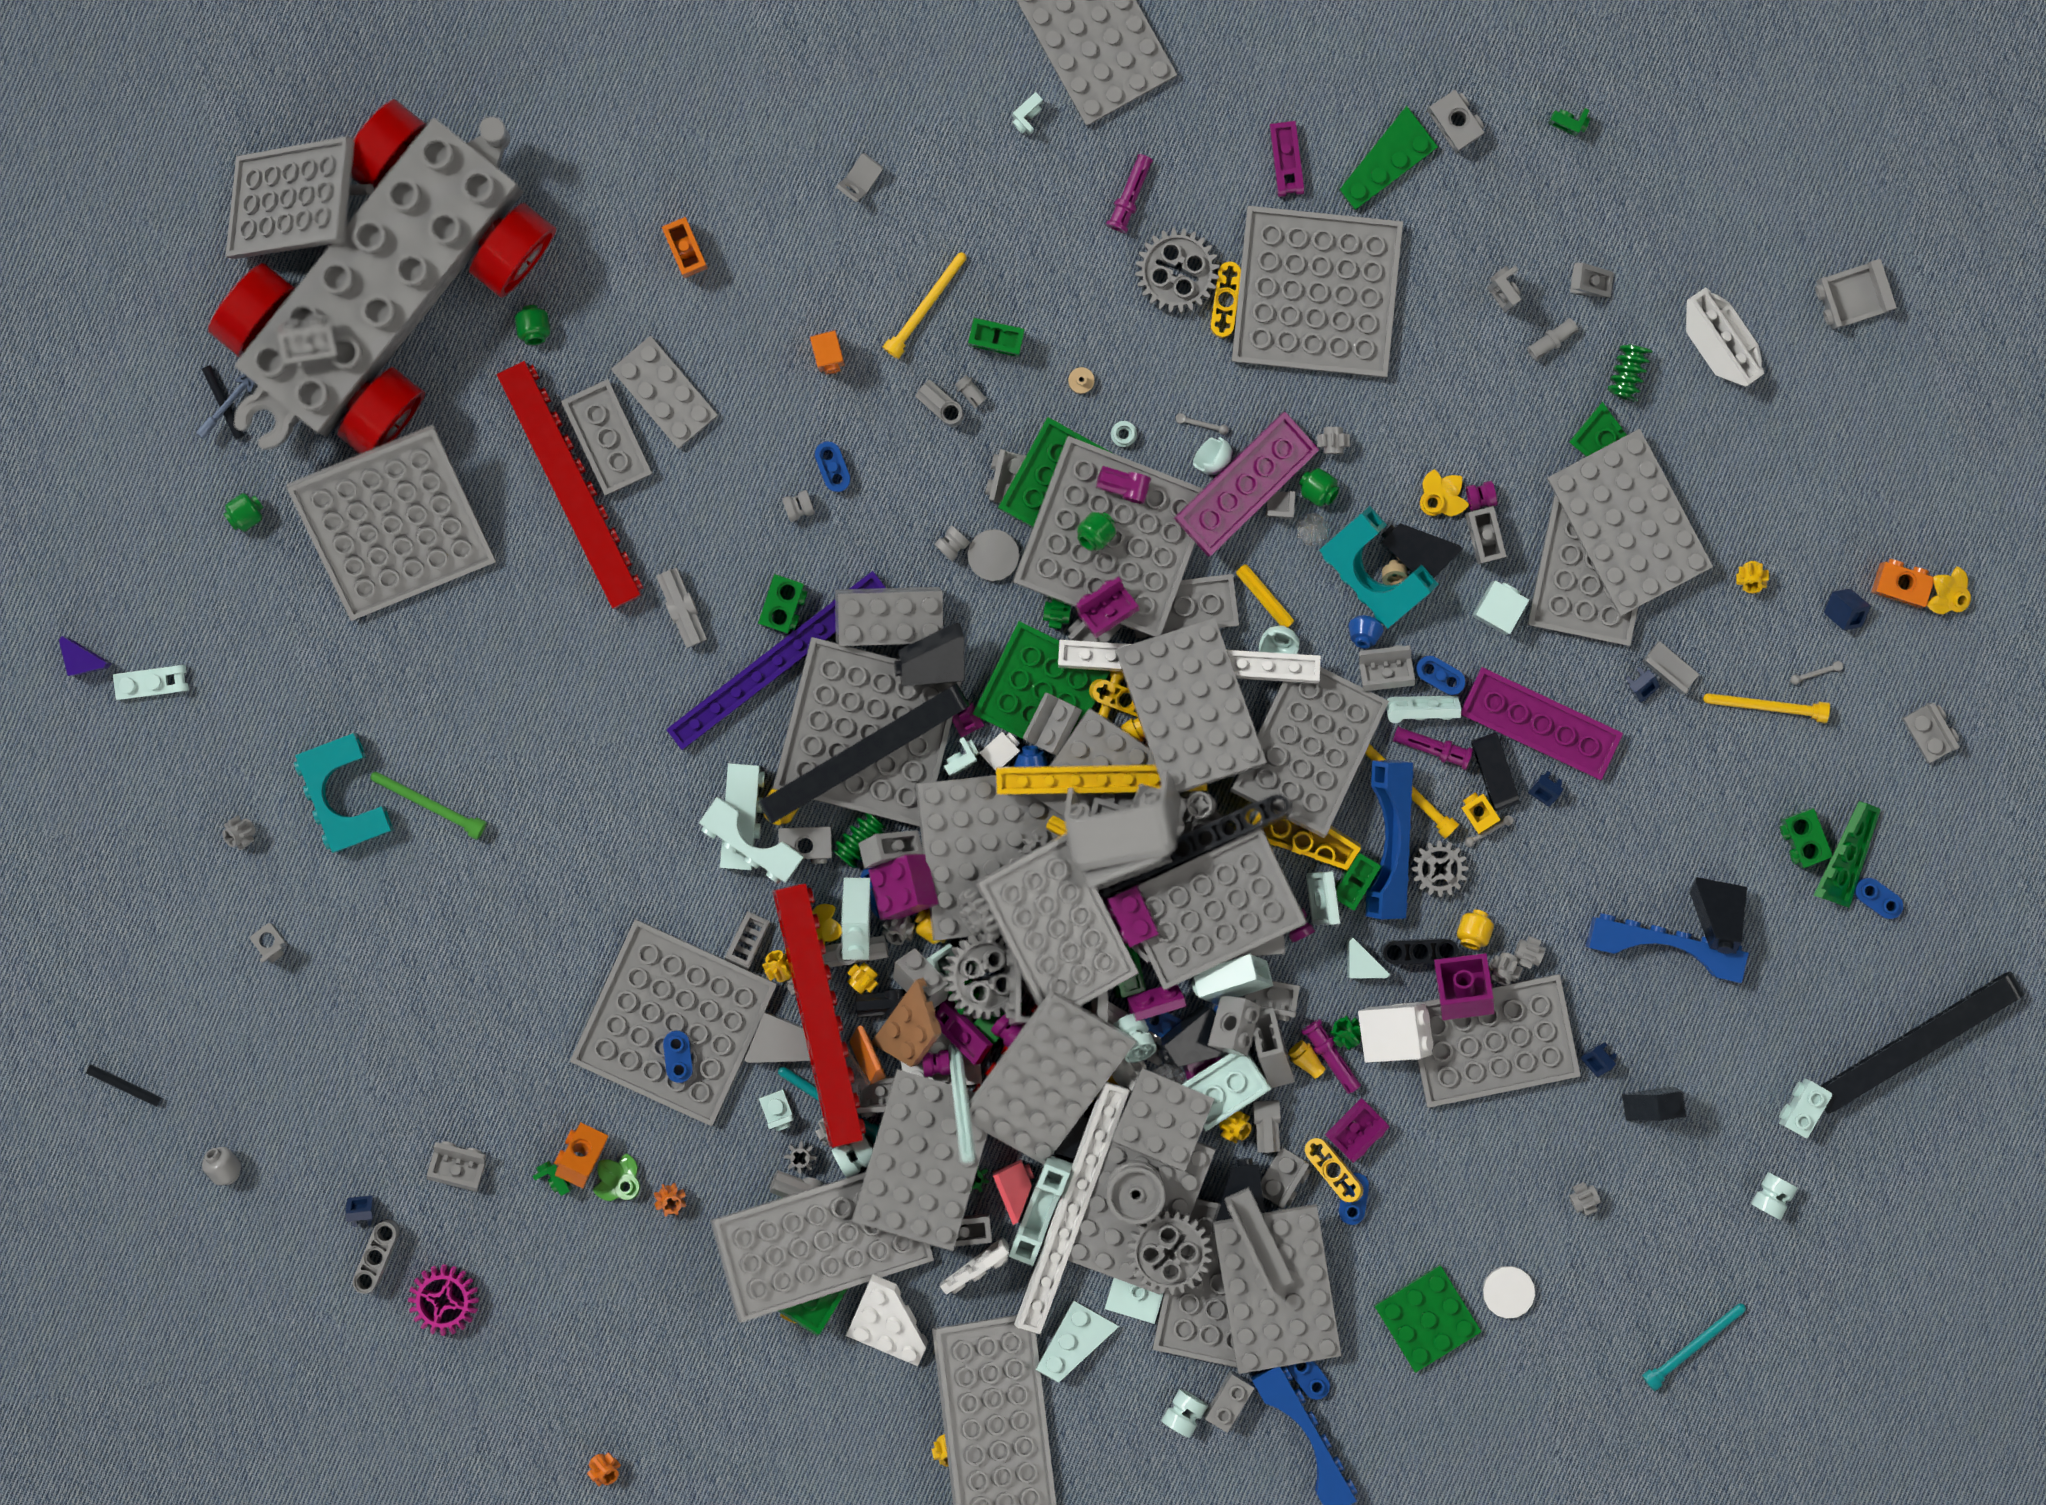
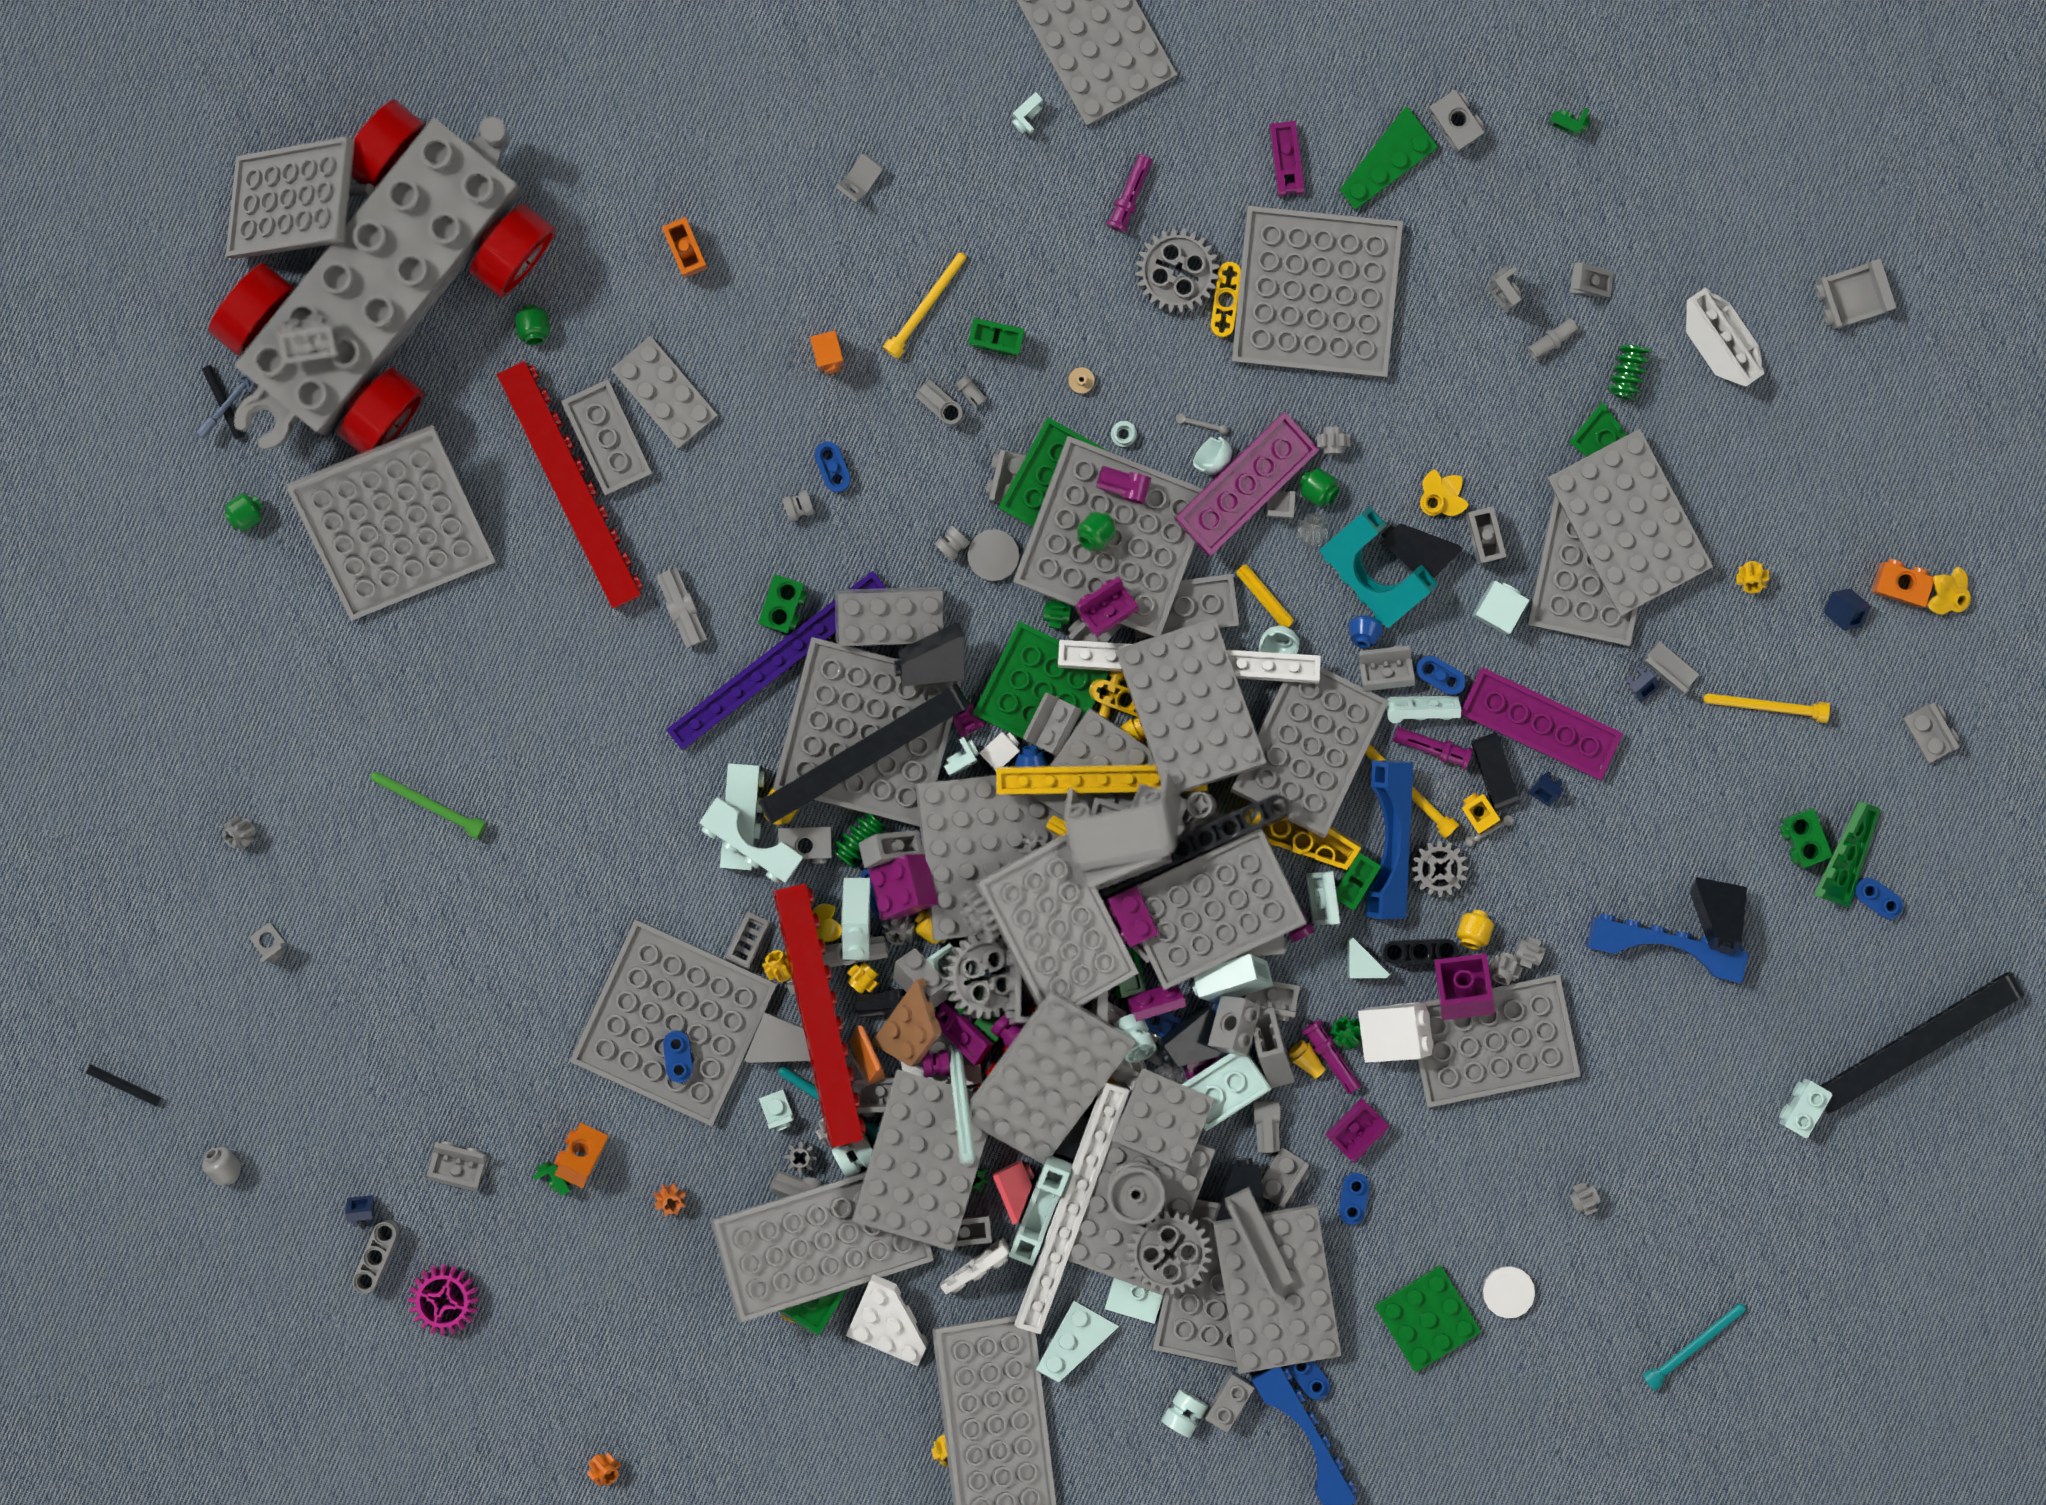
dark purple slope [59,636,112,677] -> none
light aqua plate [113,665,189,700] -> none
teal arch [294,733,394,853] -> none
bright green plate [593,1153,640,1201] -> none
yellow gear [1219,1111,1252,1143] -> none
yellow beam [1305,1138,1363,1202] -> none
tan tile [1382,560,1408,585] -> none
magenta wheel [1466,480,1497,511] -> none
dark blue tile [1580,1042,1616,1077] -> none
black slope [1621,1086,1687,1121] -> none
light aqua wheel [1751,1172,1798,1220] -> none
light grey hinge [1791,661,1843,685] -> none

